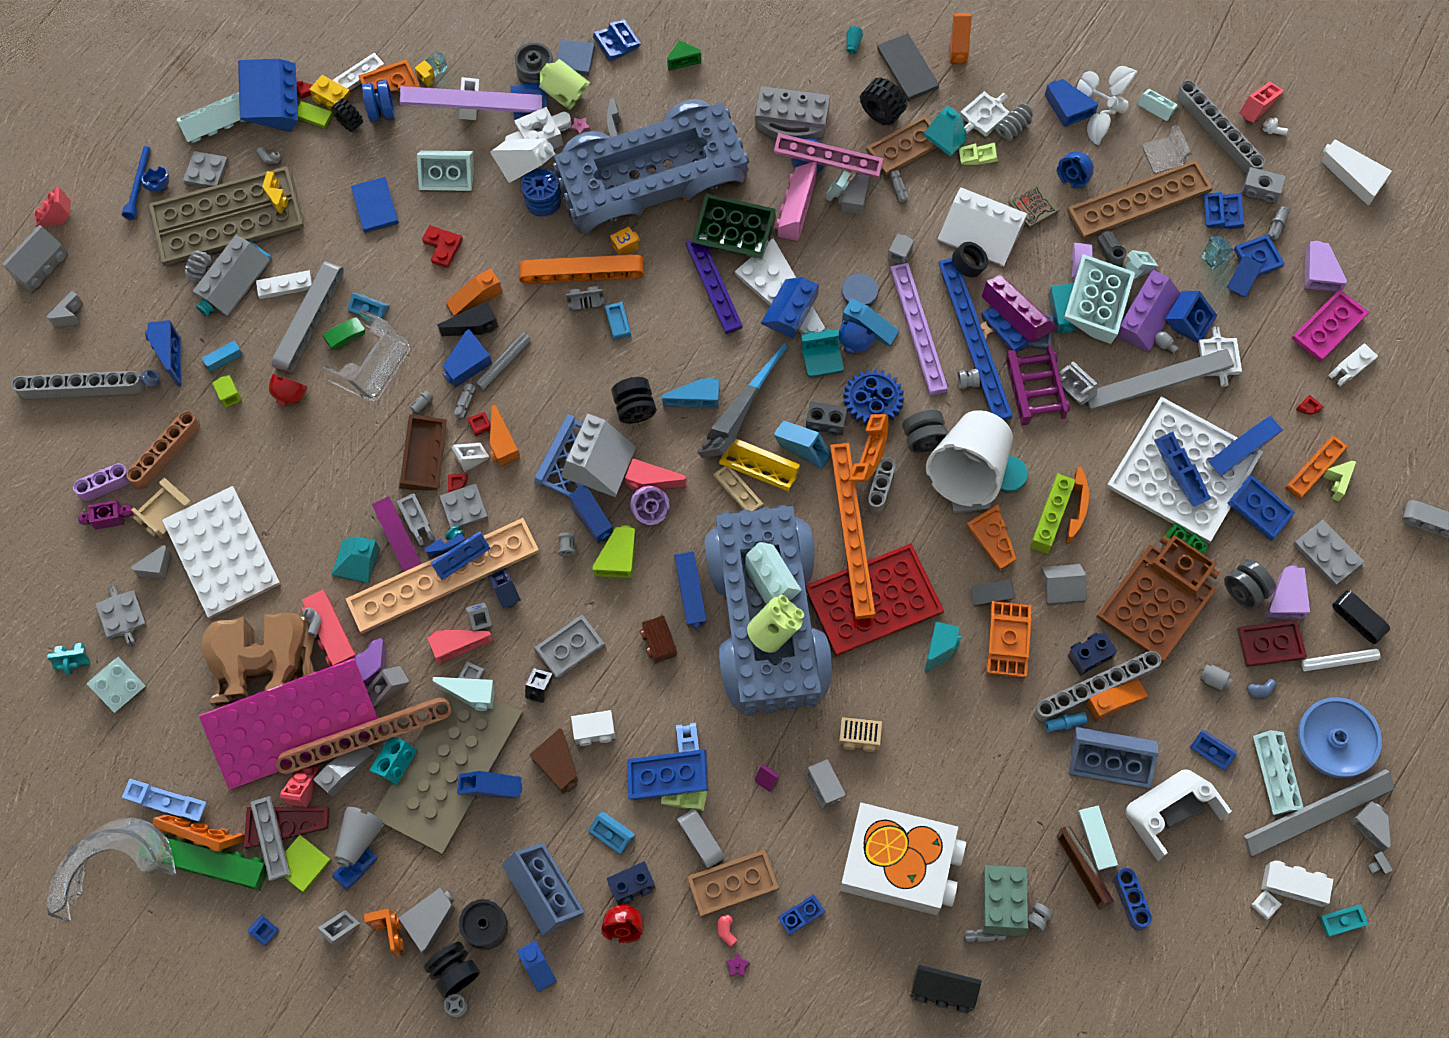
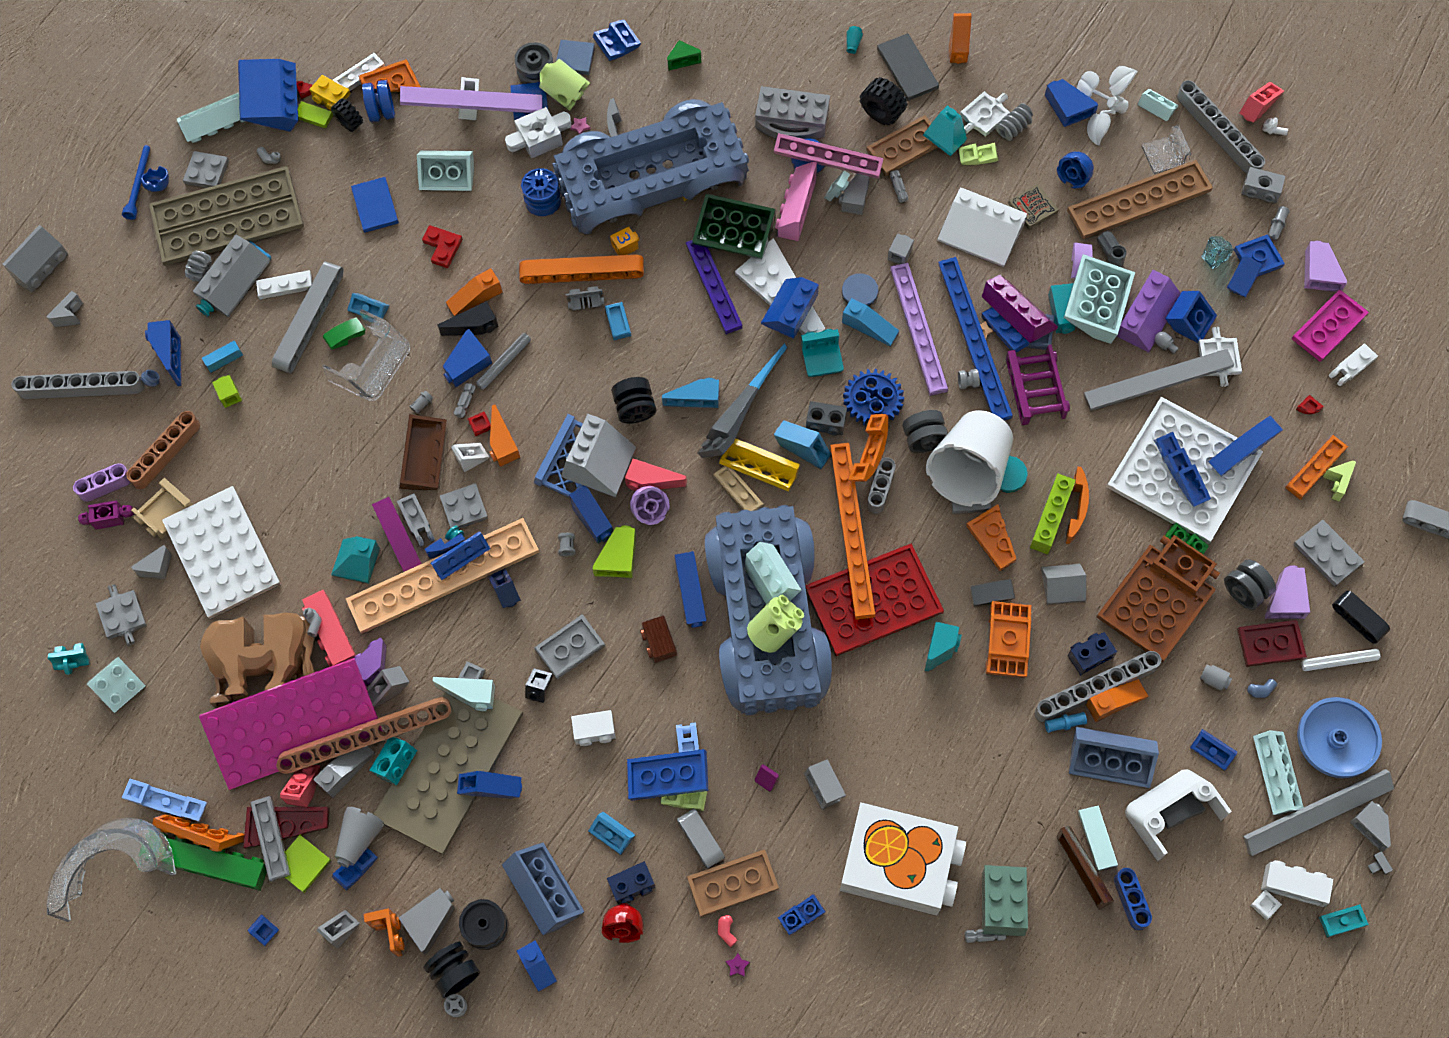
coral slope [34,186,71,227] -> none
yellow slope [262,171,288,214] -> none
red cylinder [269,374,308,406] -> none
leg [414,52,447,87] -> none
coral slope [427,630,493,664] -> none
red tile [448,473,468,493] -> none
light grey brick [465,603,492,631] -> none
white slope [490,138,555,183] -> none
reddish brown slope [530,728,578,794] -> none
blue cylinder [839,320,876,354] -> none
tan brick [839,717,882,752] -> none
black slope [910,965,982,1014] -> none
black tyre [952,242,988,278] -> none
light grey wheel [1028,903,1054,932] -> none
light grey hinge [1059,361,1097,405] -> none
light aqua slope [1125,250,1158,279] -> none
blue slope [1204,192,1244,229] -> none
blue tile [1227,474,1295,541] -> none
white slope [1321,140,1392,205] -> none

